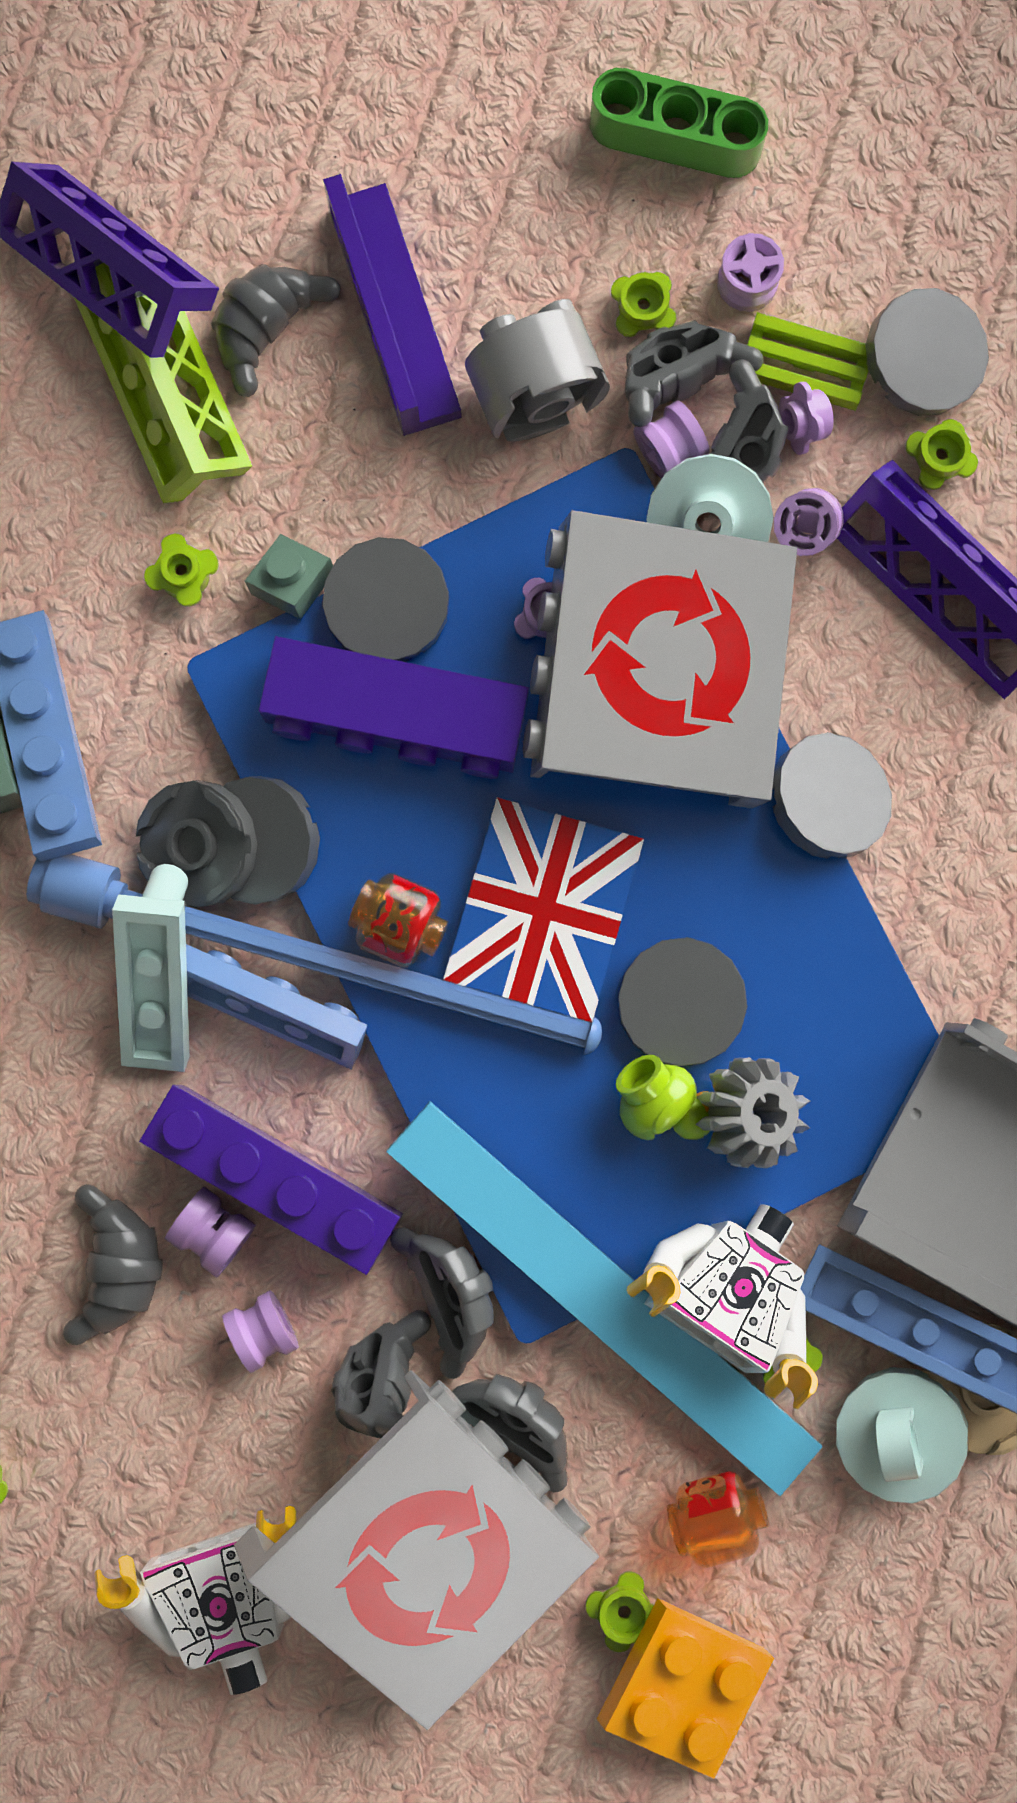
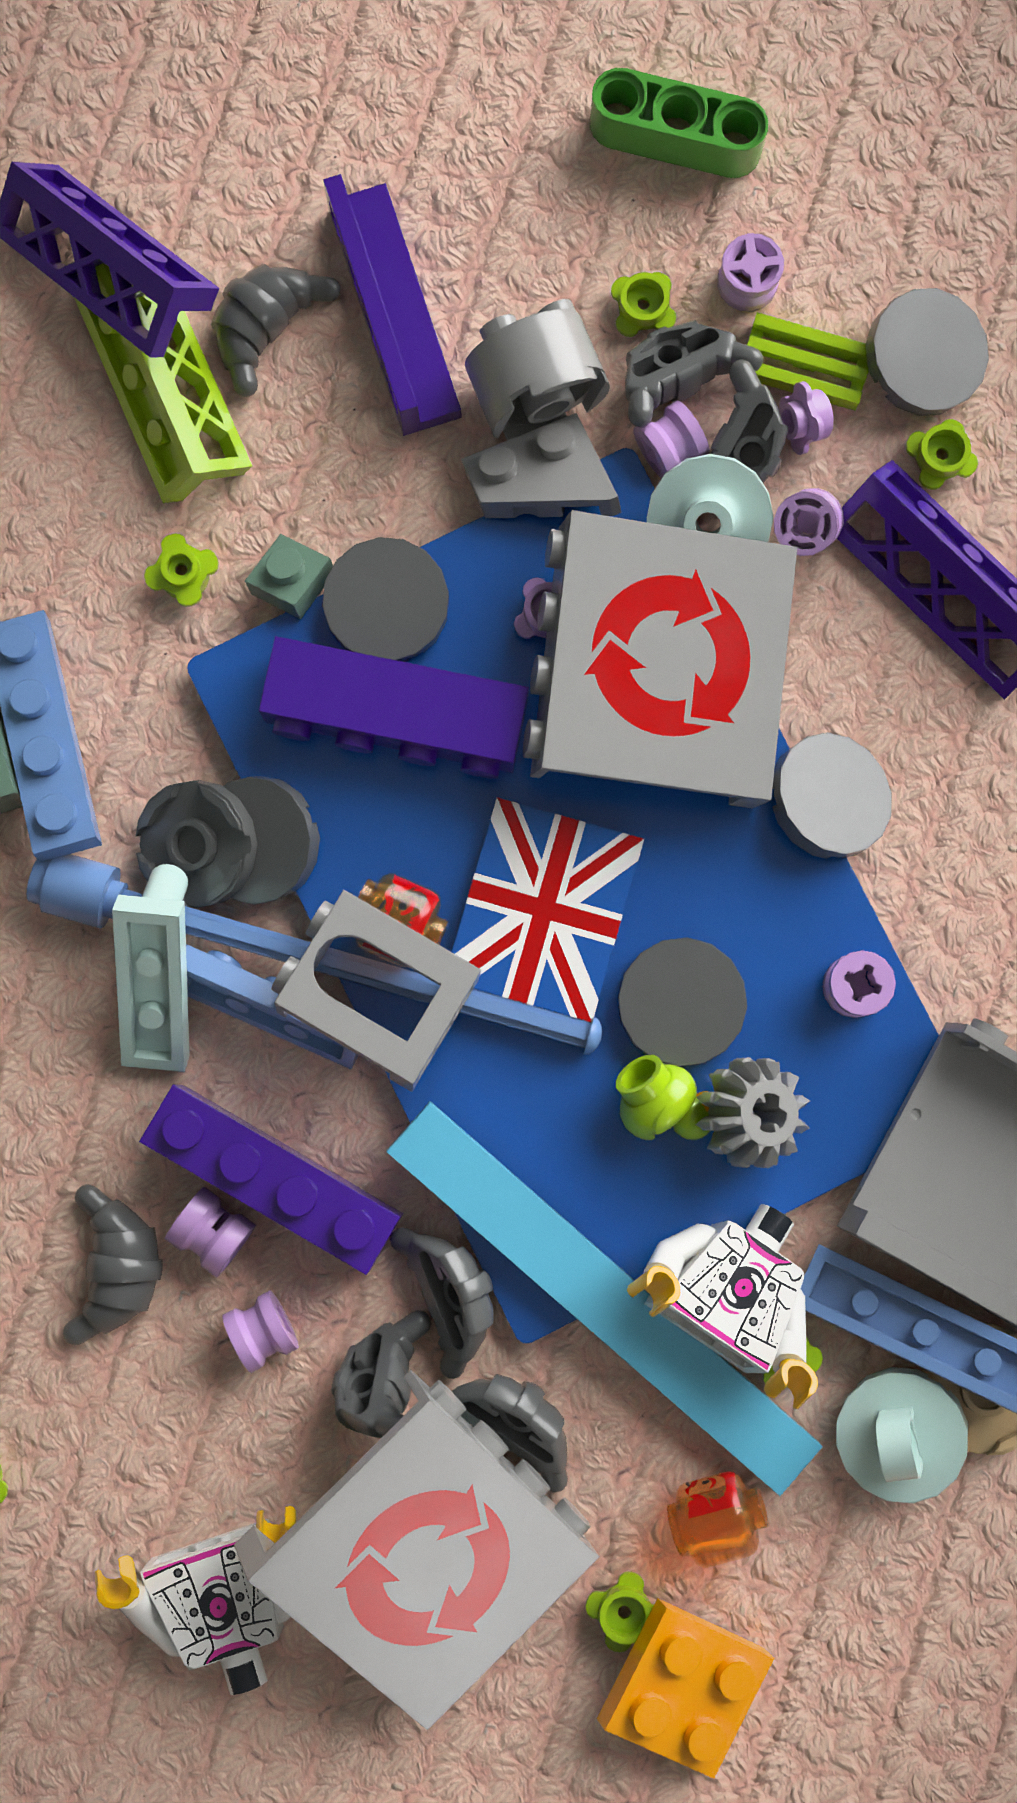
none -> light grey panel [271,890,481,1092]
none -> light grey wing [461,413,622,518]
none -> lavender wheel [822,950,896,1018]

